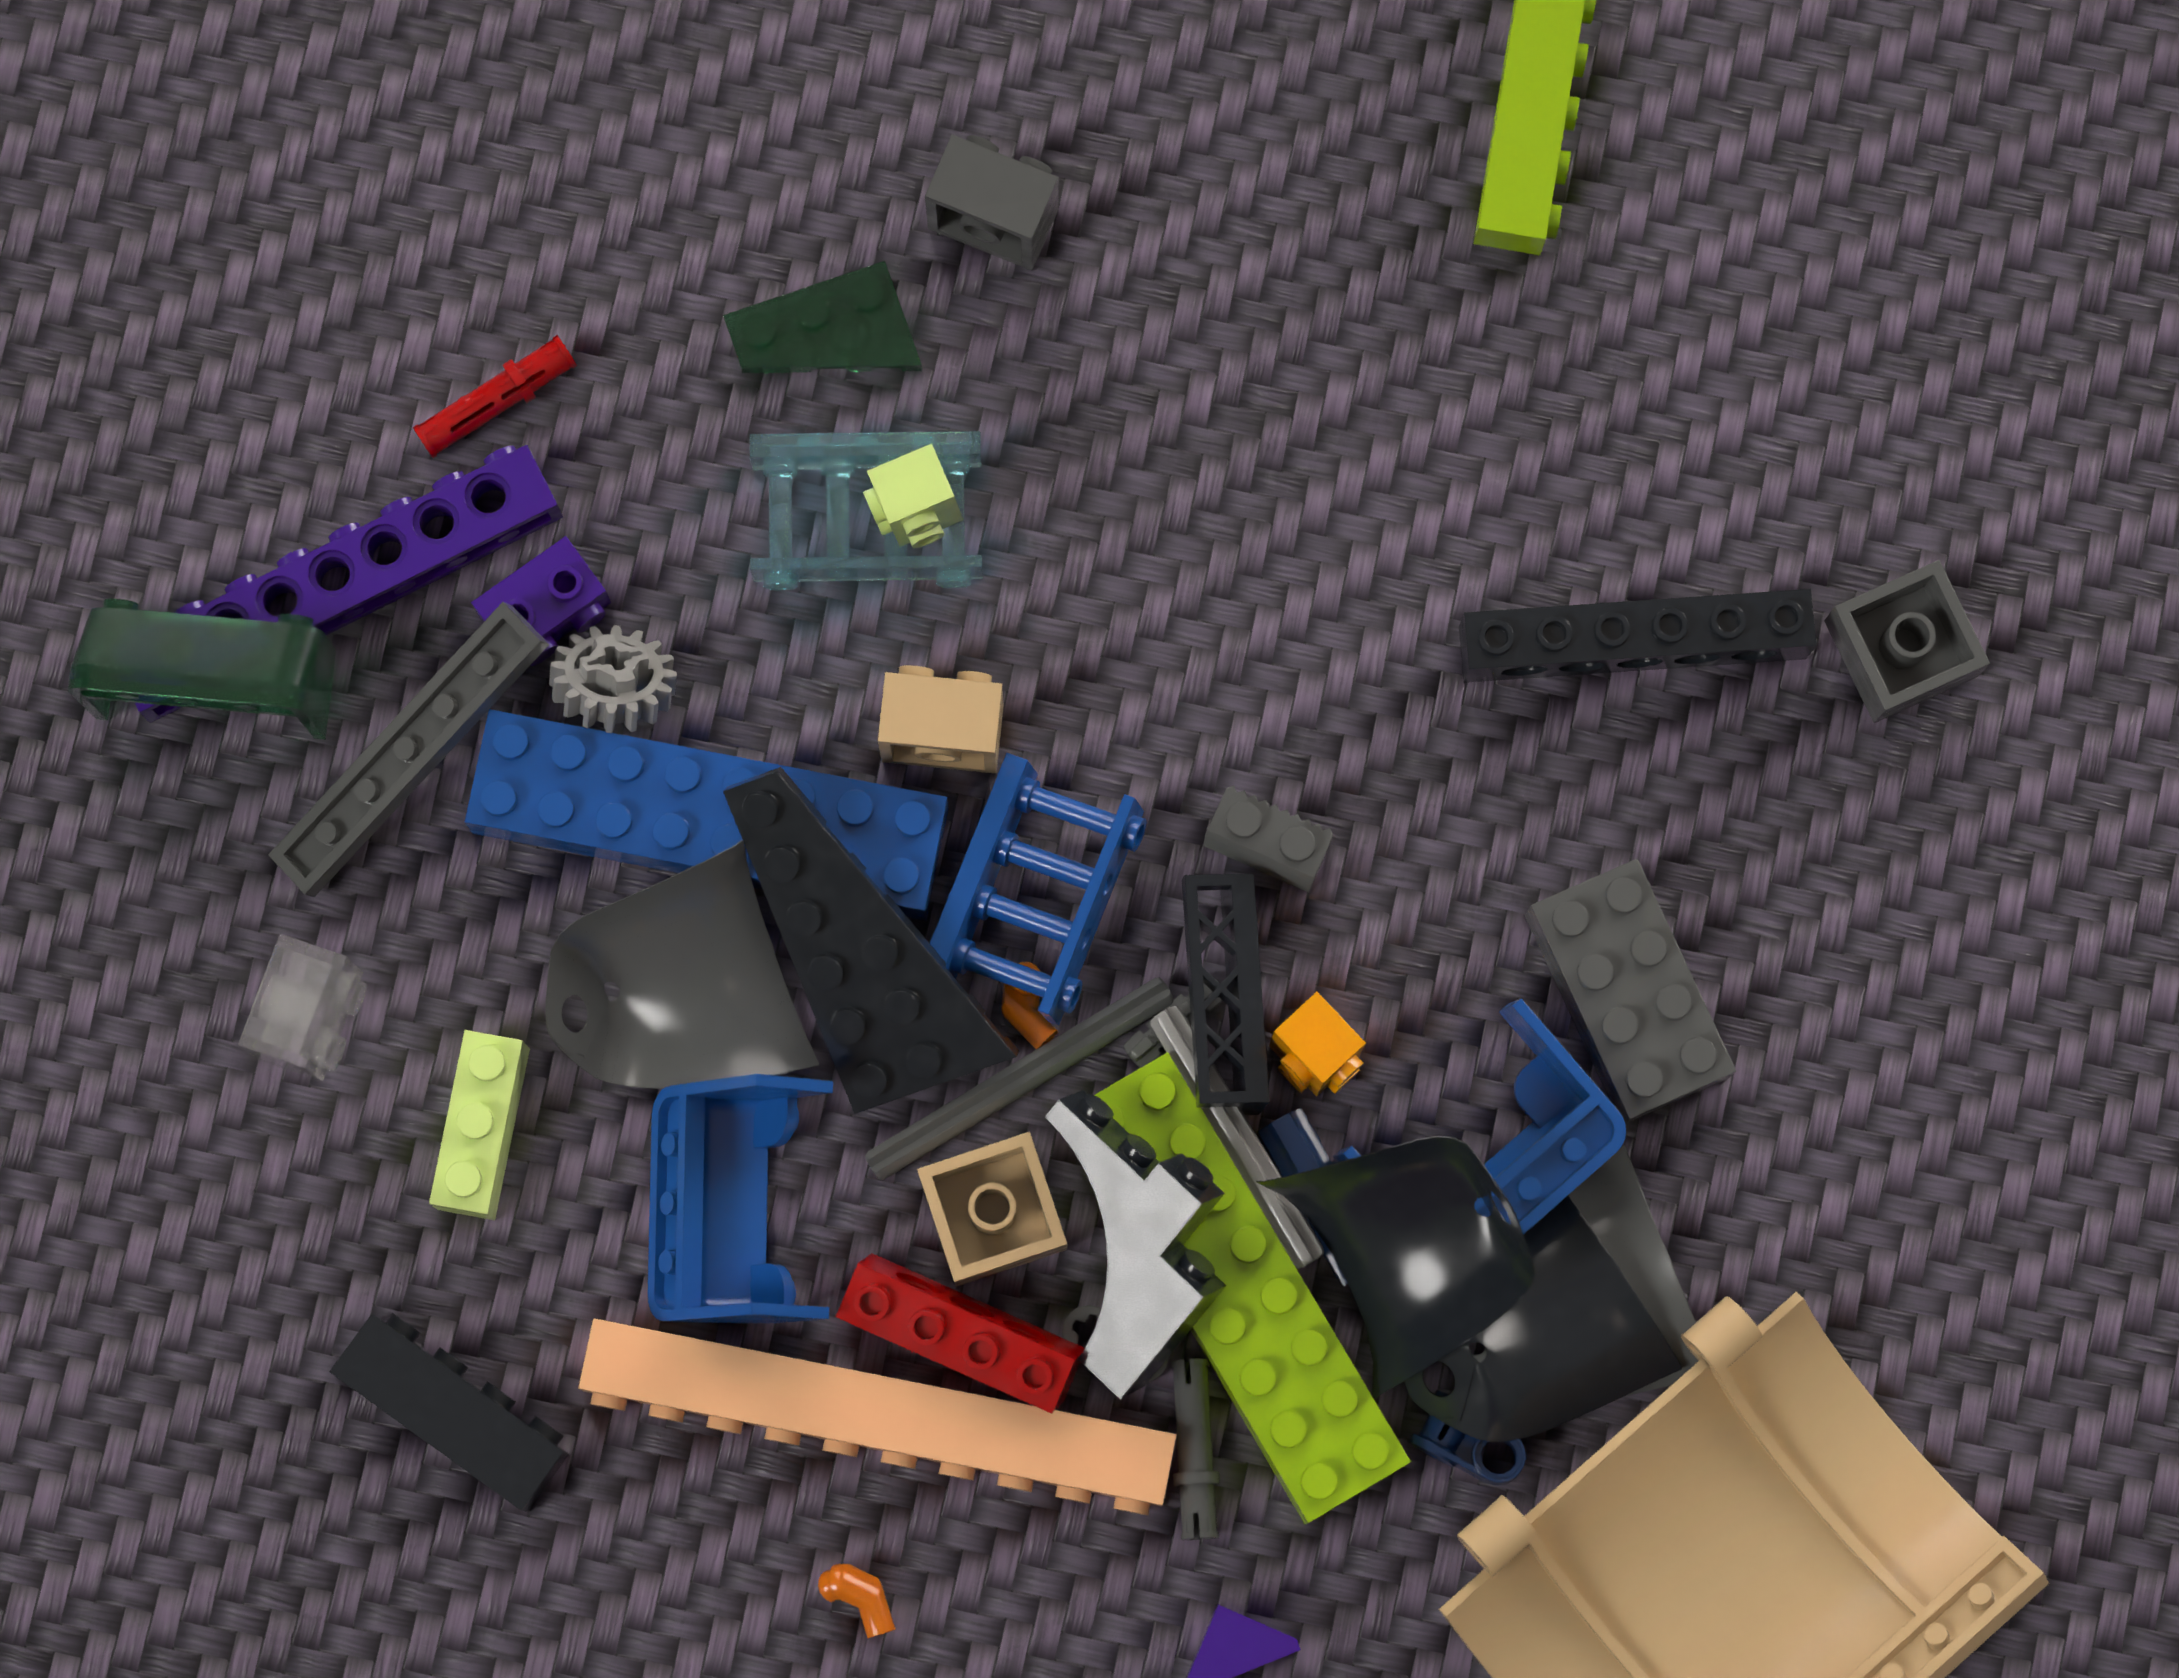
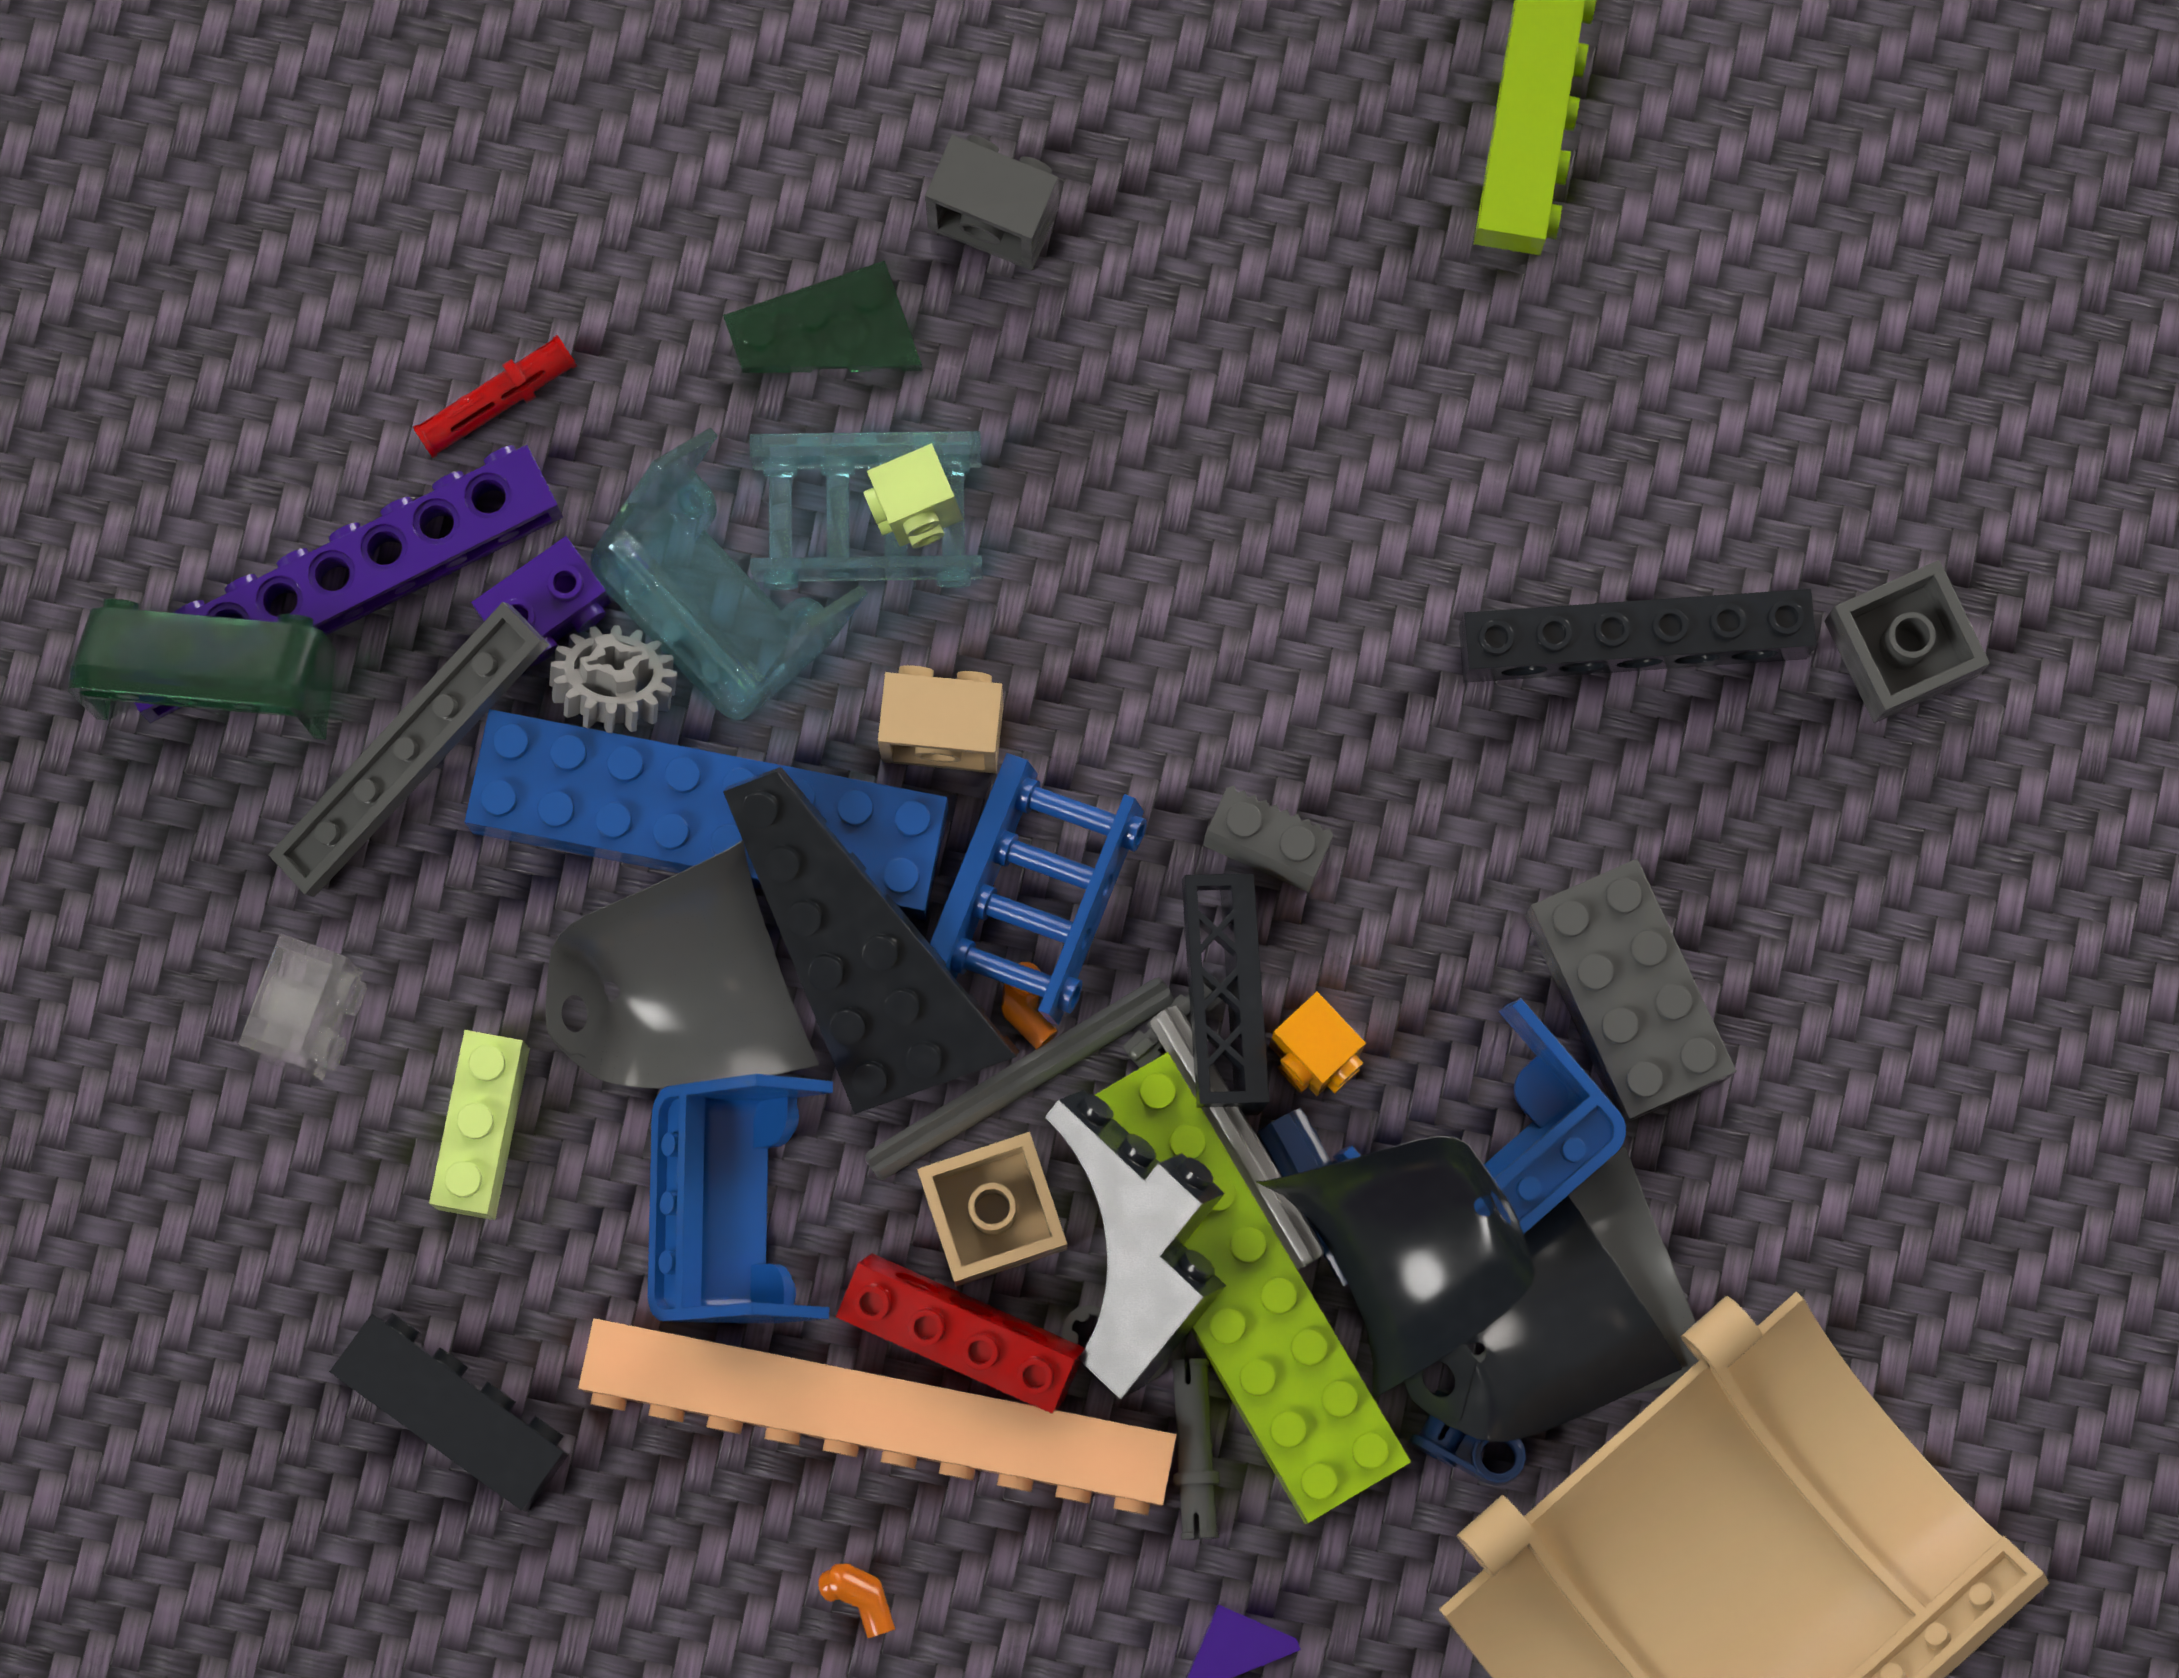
none -> clear light blue windscreen [591,428,868,720]

